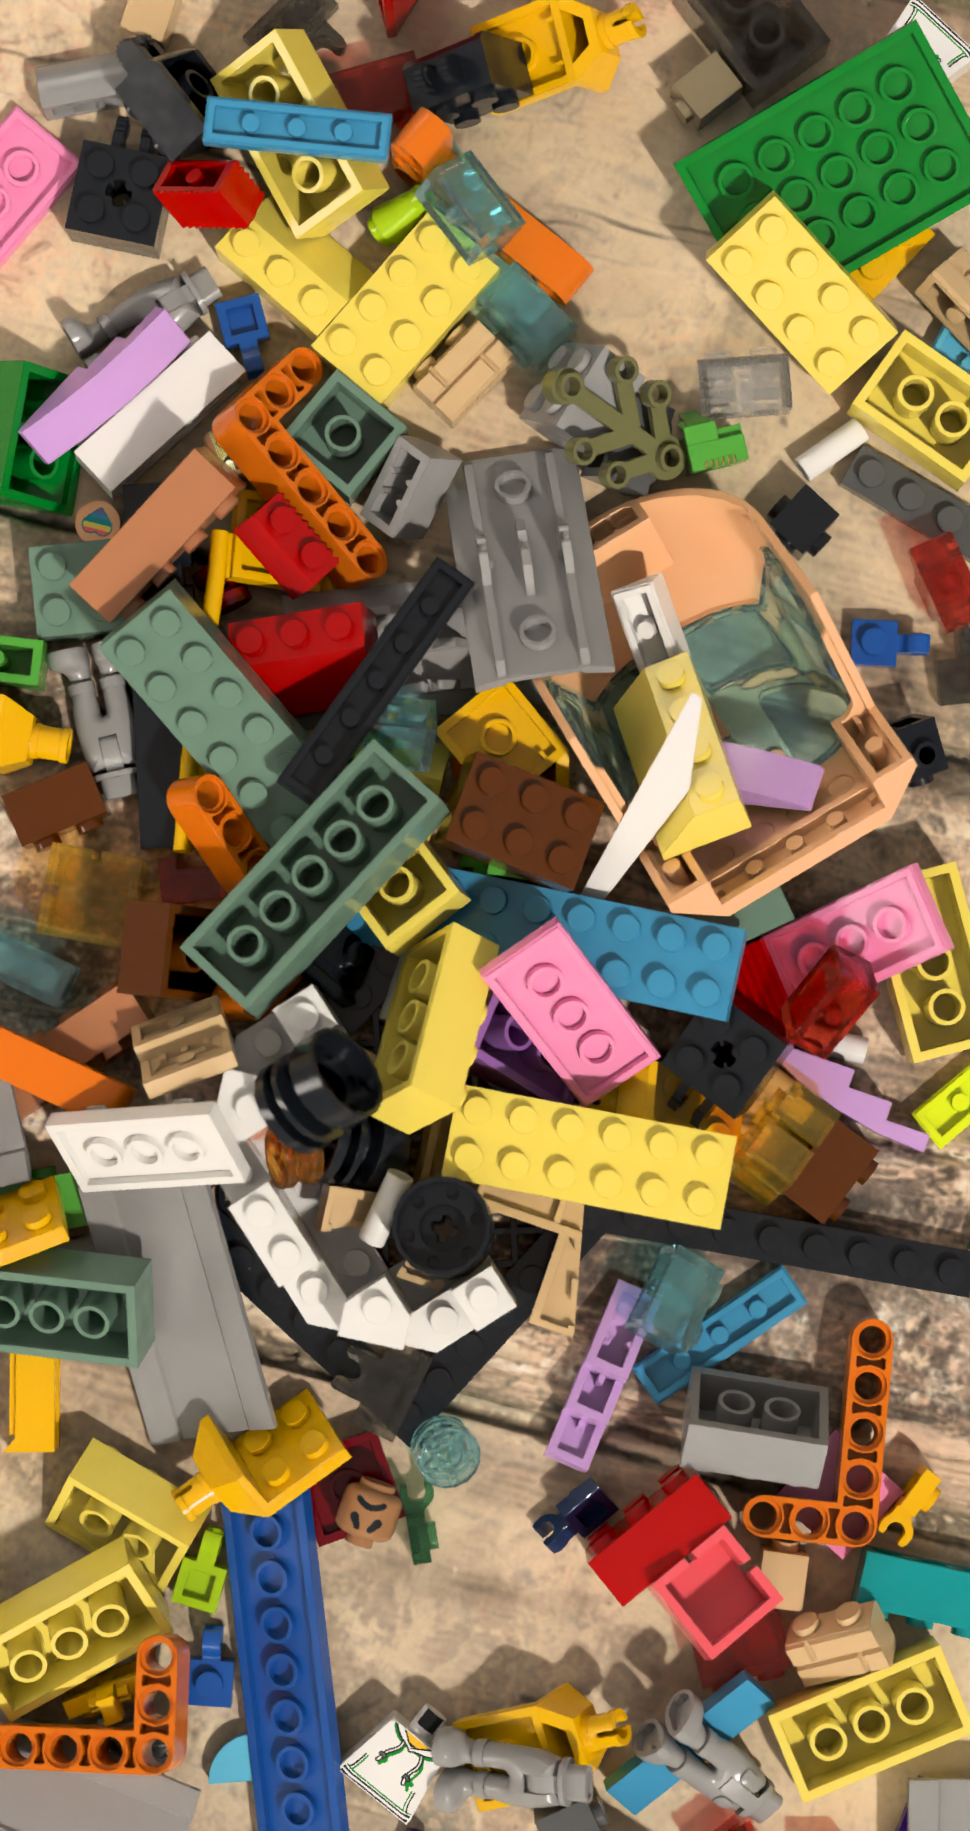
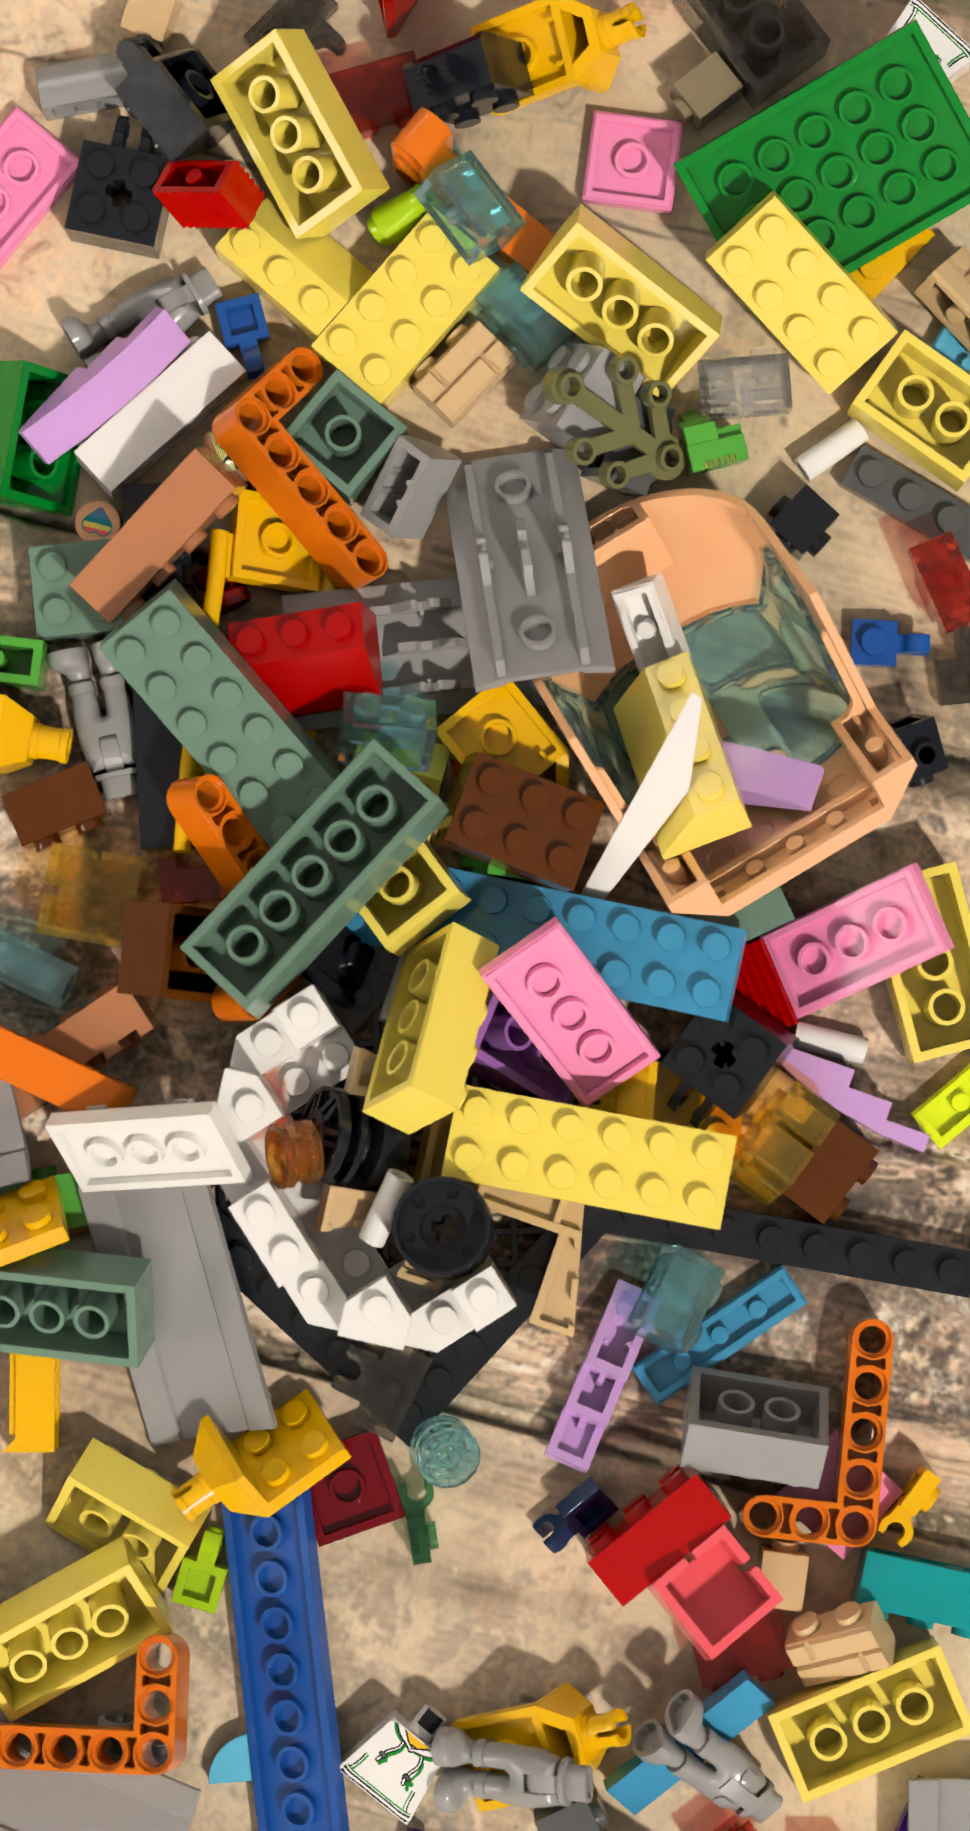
yellow hinge [62,1660,136,1727] -> none
tan slope [131,994,239,1100] -> none
blue plate [188,1624,235,1708] -> none
dark azure tile [202,96,393,164] -> none
red brick [233,493,339,600] -> none
black wheel [255,1027,382,1154] -> none
black tile [277,556,475,806] -> none
medium nougat head [335,1476,402,1549] -> none
clear red brick [779,943,880,1060] -> none
none -> light yellow slope [520,204,722,398]
none -> bright pink tile [582,111,683,215]

